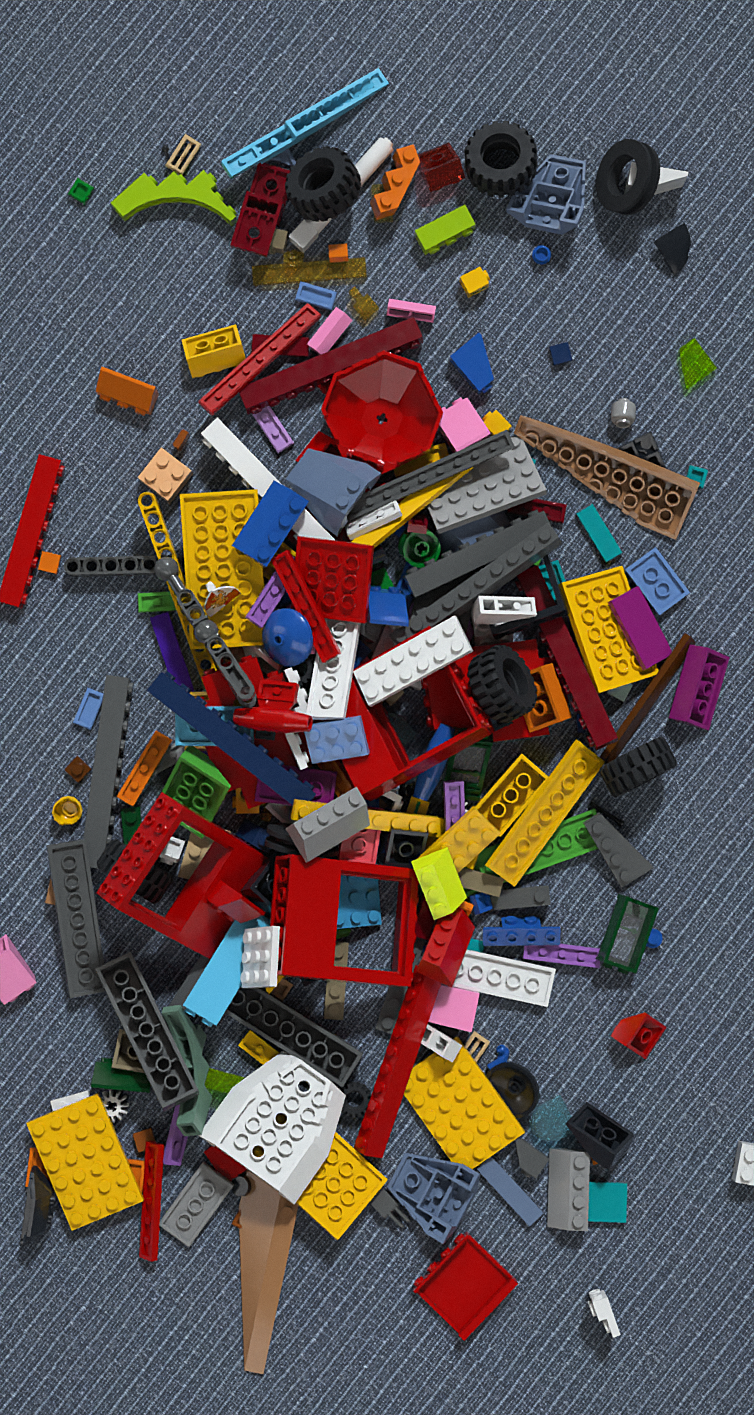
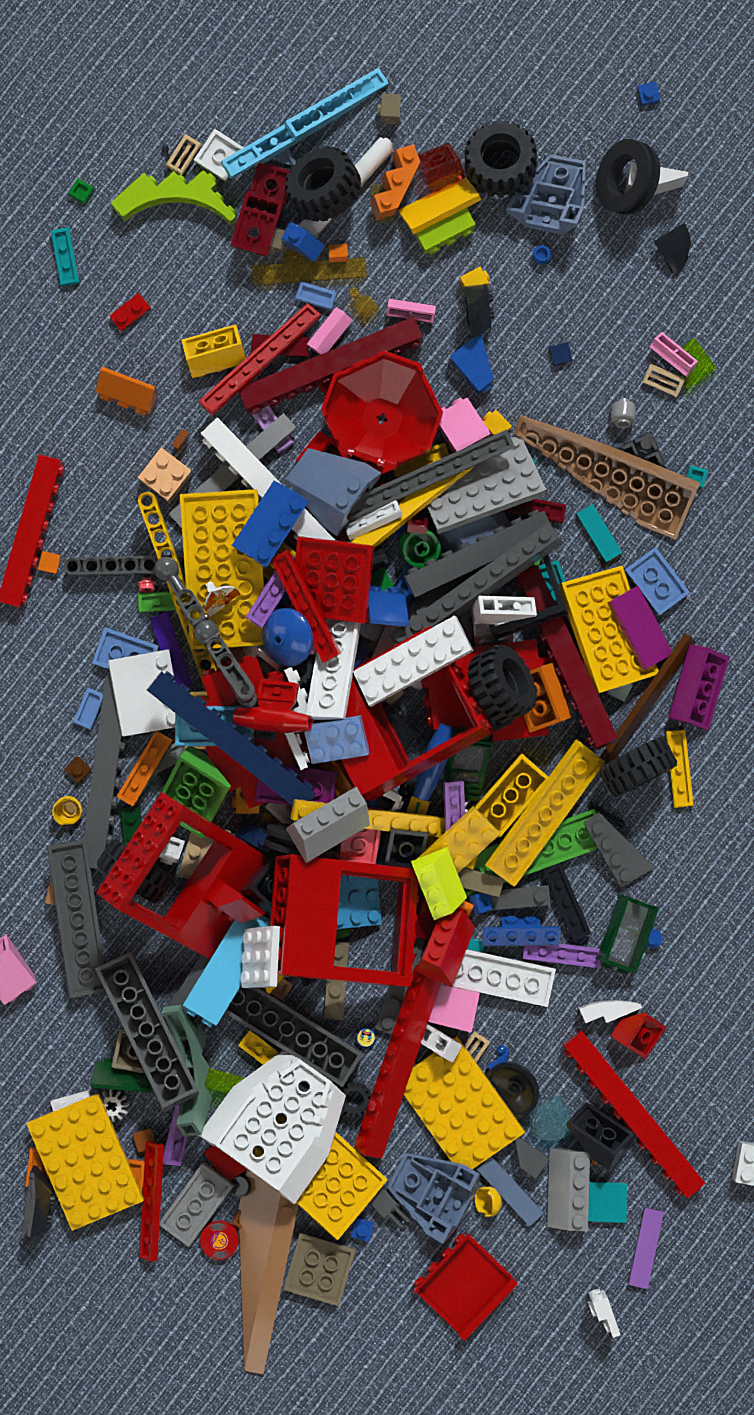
none -> teal tile [50,227,80,287]
none -> medium blue plate [92,627,159,669]
none -> white slope [108,650,175,736]
none -> red plate [109,293,151,332]
none -> coral plate [138,578,157,593]
none -> light grey tile [169,413,296,528]
none -> white plate [194,129,244,182]
none -> red tile [200,1220,239,1260]
none -> blue slope [281,222,324,262]
none -> dark tan plate [283,1232,356,1306]
none -> blue plate [350,1217,374,1242]
none -> tile [357,1028,376,1047]
none -> dark tan brick [377,94,401,125]
none -> yellow tile [398,176,481,234]
none -> black slope [464,284,494,339]
none -> yellow hair [475,1187,502,1217]
none -> black plate [543,862,591,941]
none -> red brick [563,1030,706,1198]
none -> white slope [578,1000,642,1023]
none -> medium lavender tile [628,1207,664,1289]
none -> blue plate [637,82,661,106]
none -> tan tile [642,363,685,397]
none -> bright pink piece [649,332,698,377]
none -> yellow tile [665,730,694,808]

